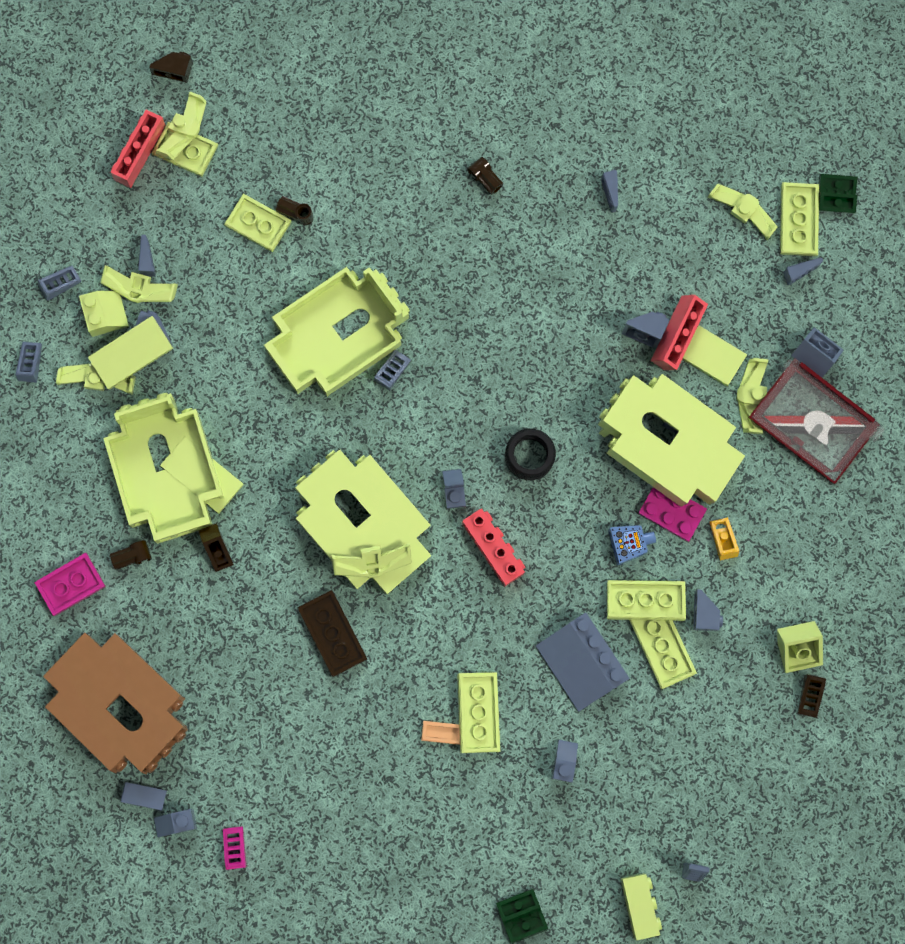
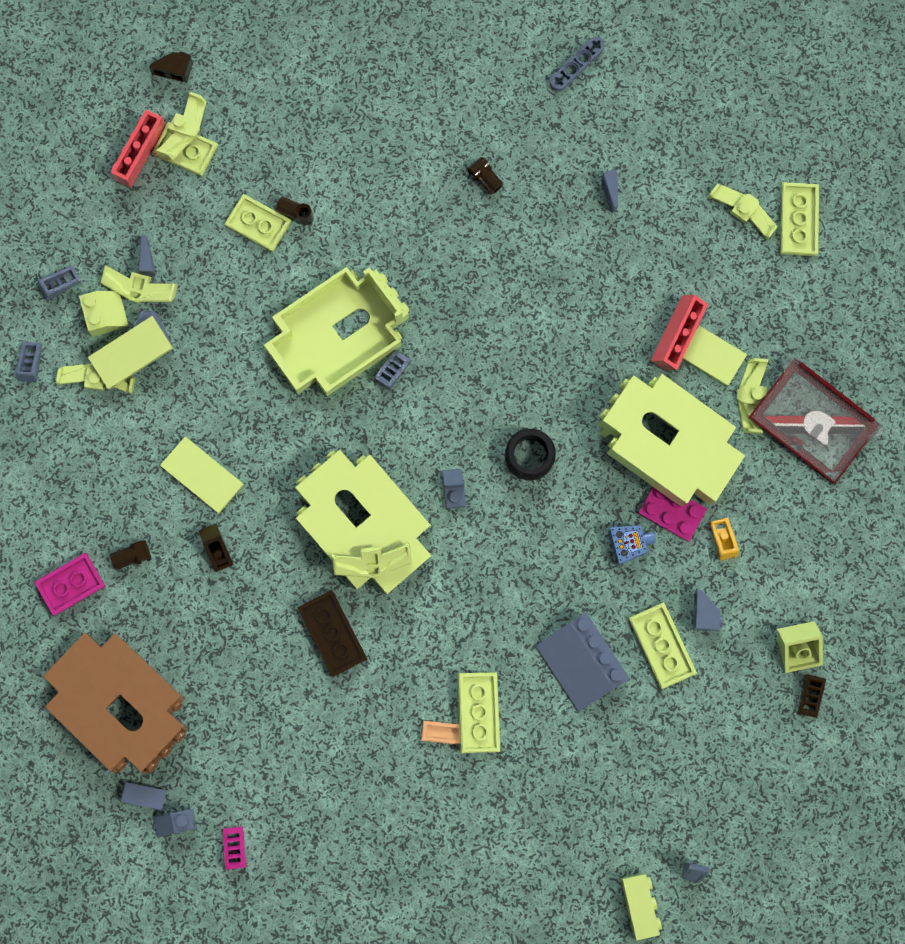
yellowish green panel [103,393,224,544] -> none
coral brick [462,508,525,587] -> none
dark green slope [496,889,549,944] -> none
sand blue slope [551,740,578,783] -> none
yellowish green tile [607,580,686,621] -> none
sand blue slope [622,312,670,349] -> none
sand blue slope [783,257,823,285] -> none
sand blue slope [791,327,844,377] -> none
dark green slope [819,174,858,213] -> none
none -> sand blue beam [550,37,604,92]

